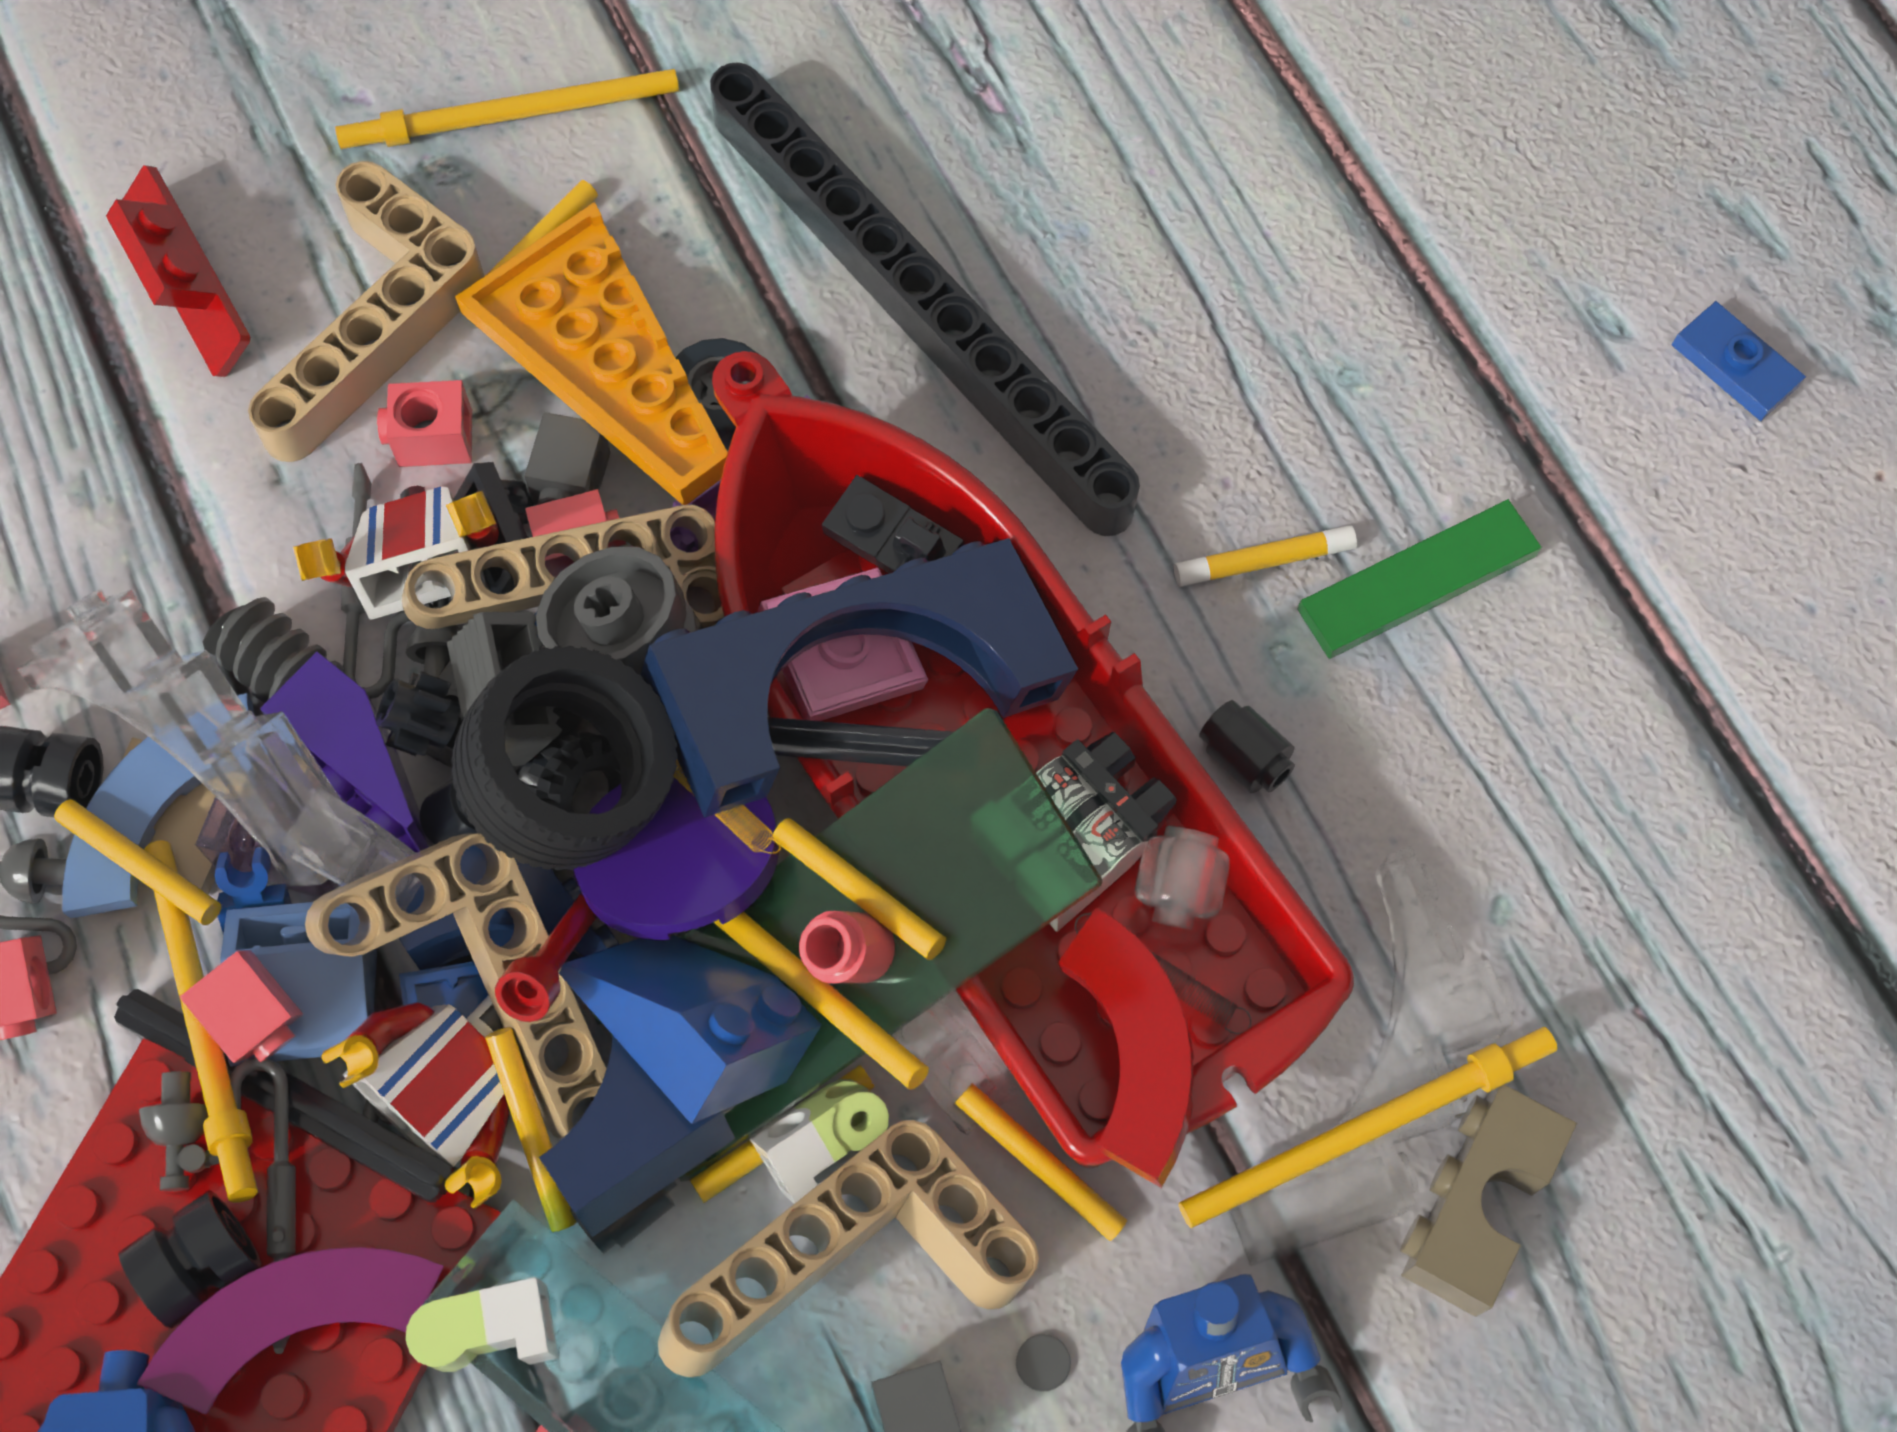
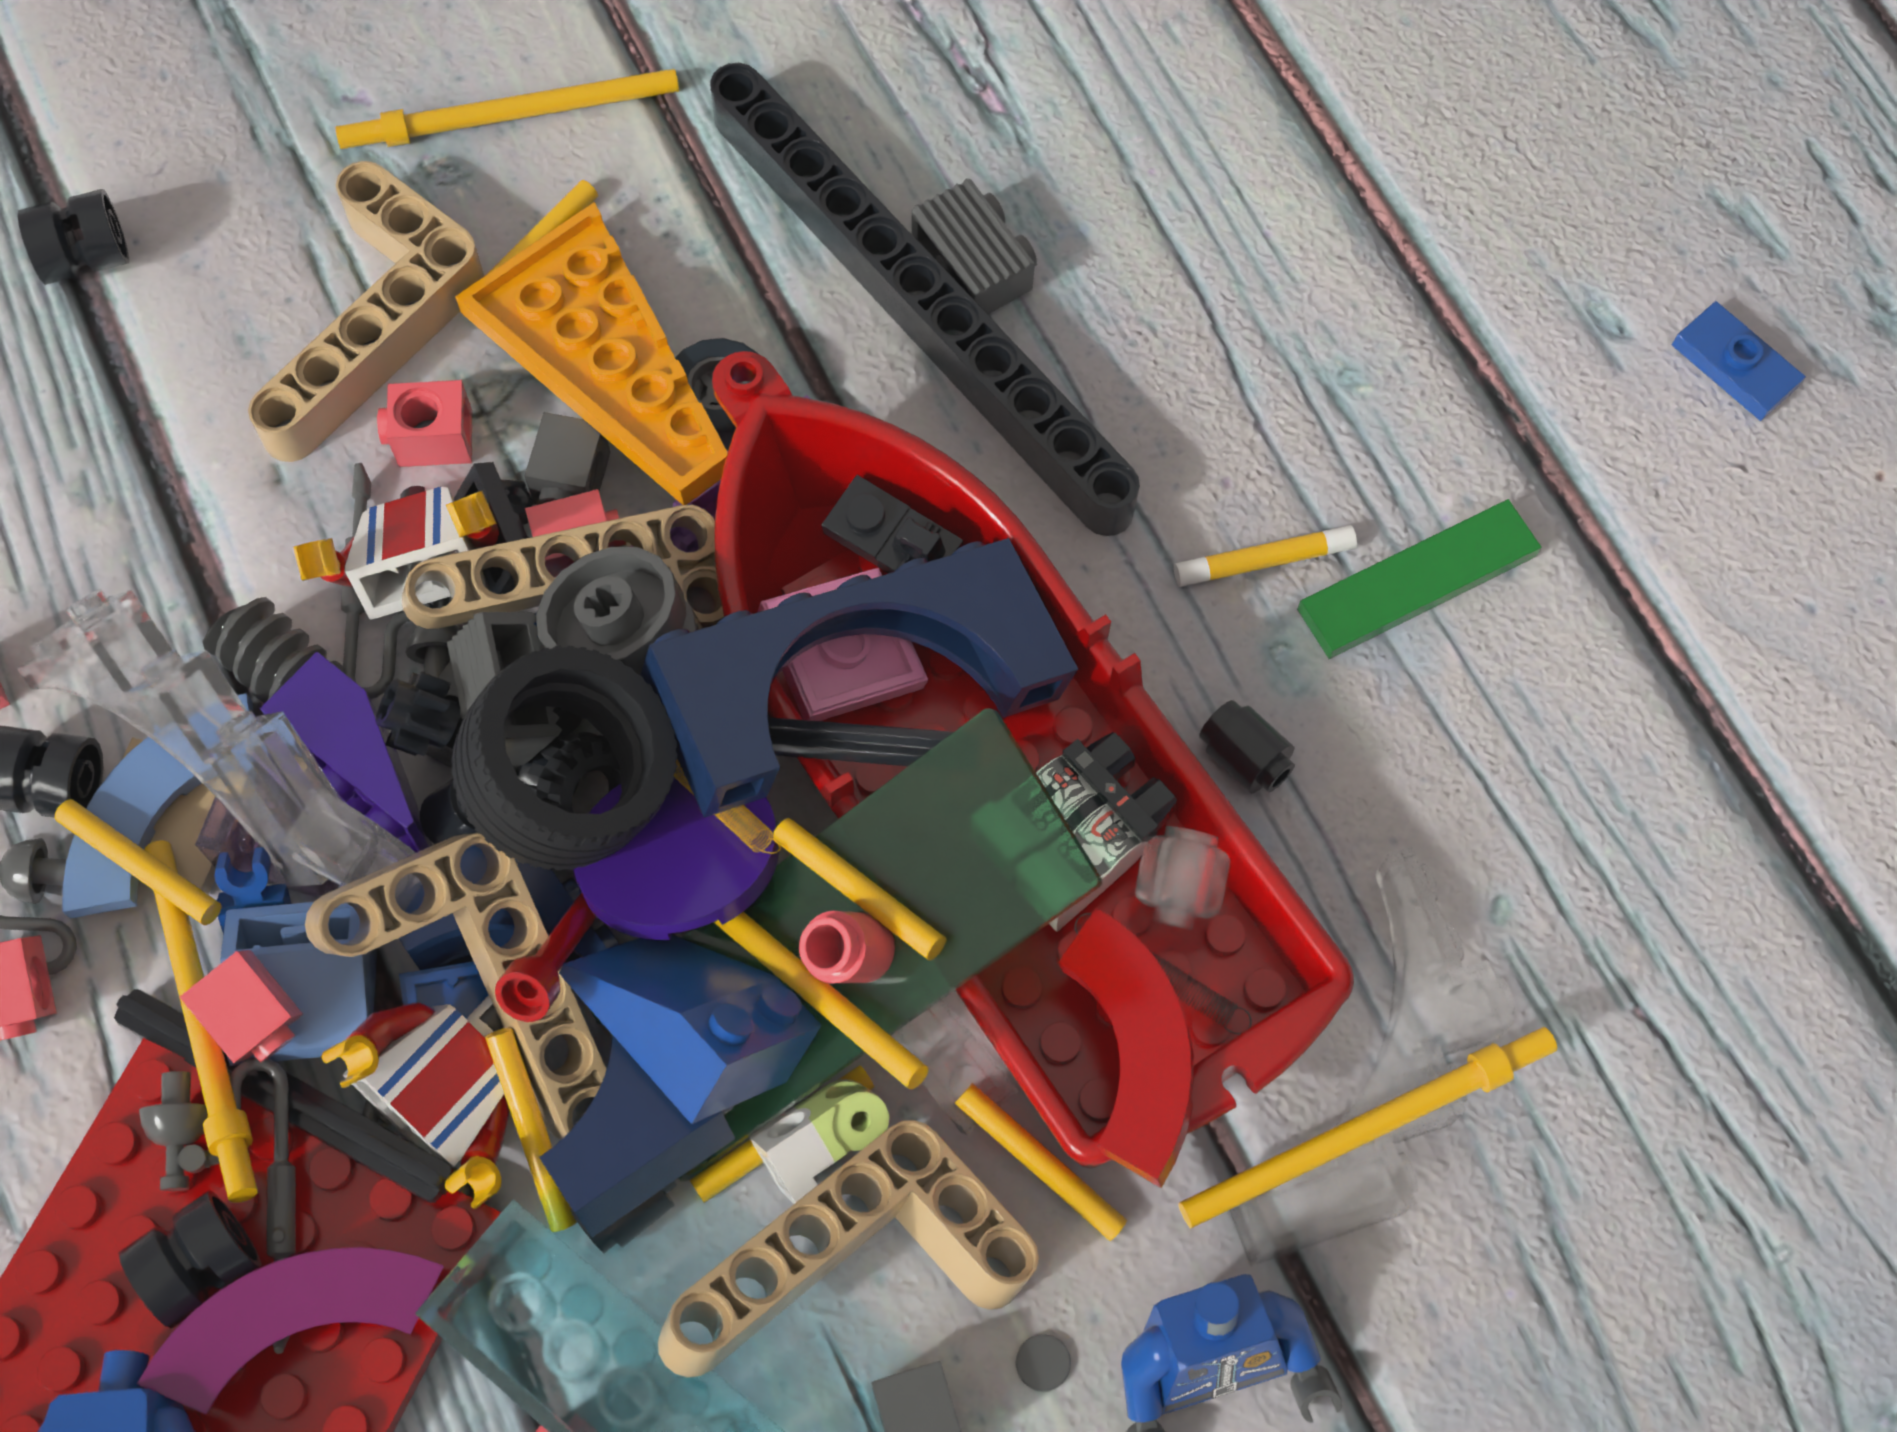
red bracket [106,165,251,377] -> none
leg [406,1277,559,1372] -> none
dark tan arch [1400,1085,1577,1317] -> none
none -> black wheel [17,189,129,285]
none -> dark grey brick [911,178,1037,314]

